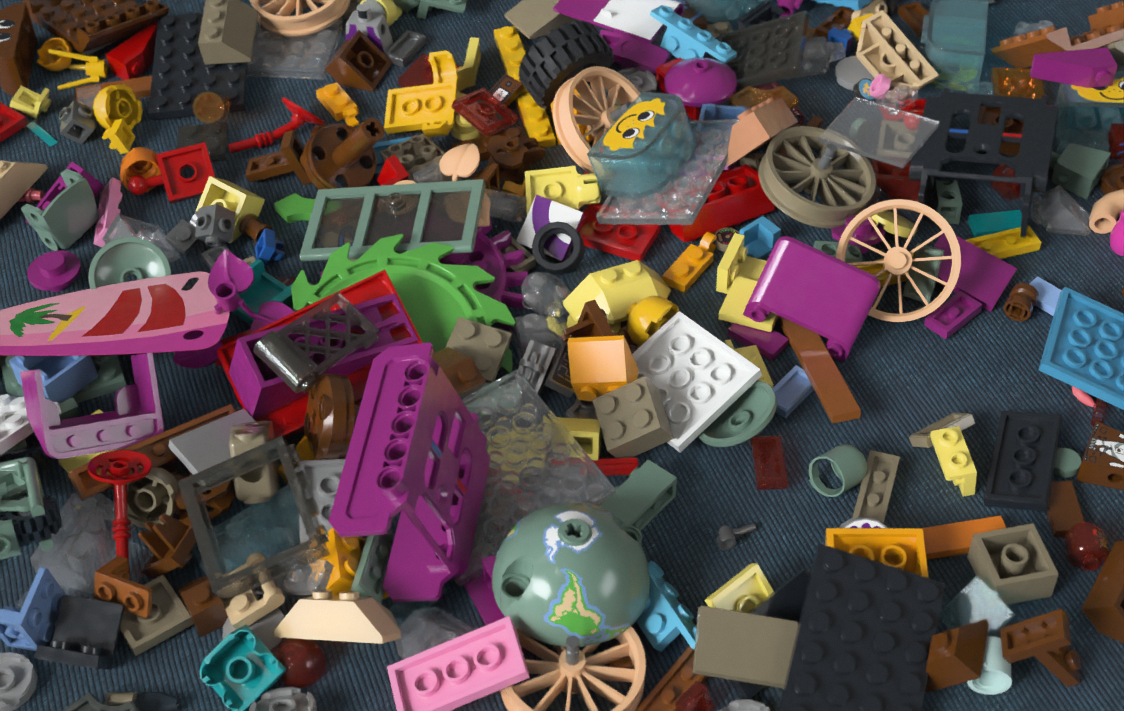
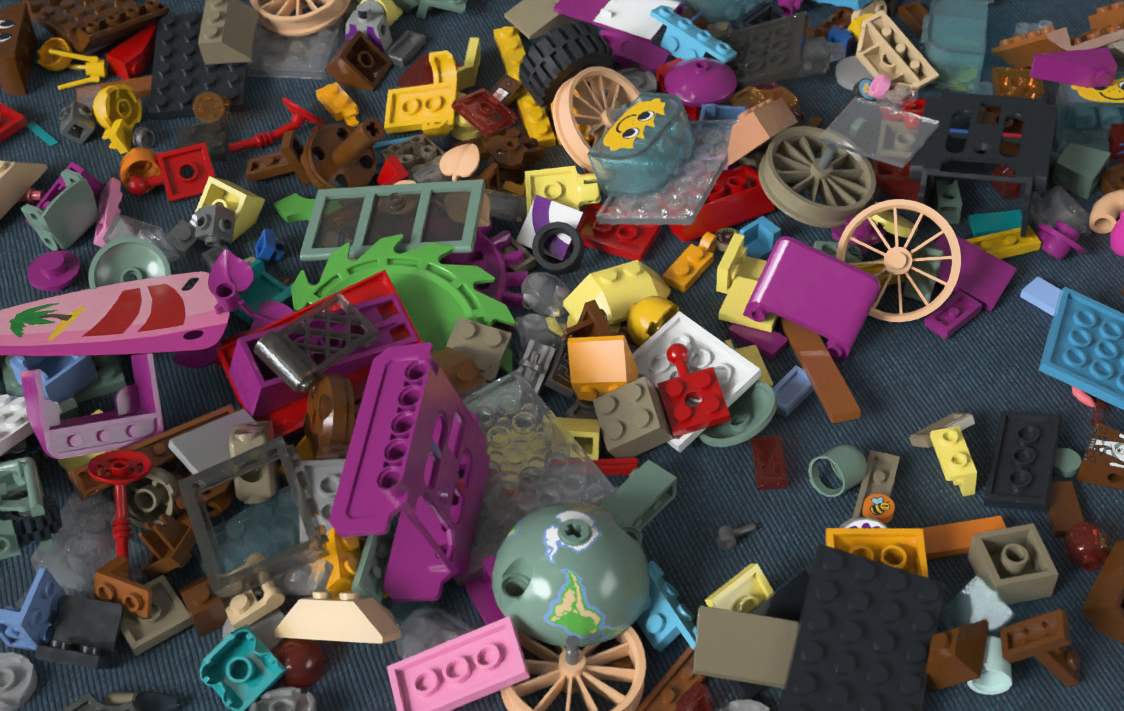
light yellow bracket [10,86,51,119] -> none
reddish brown bush [239,214,273,244] -> none
reddish brown wheel [1004,283,1039,322] -> none
none -> flat silver plate [132,127,155,148]
none -> red plate [657,343,731,438]
none -> orange tile [862,494,895,524]
none -> magenta piece [1036,221,1086,261]

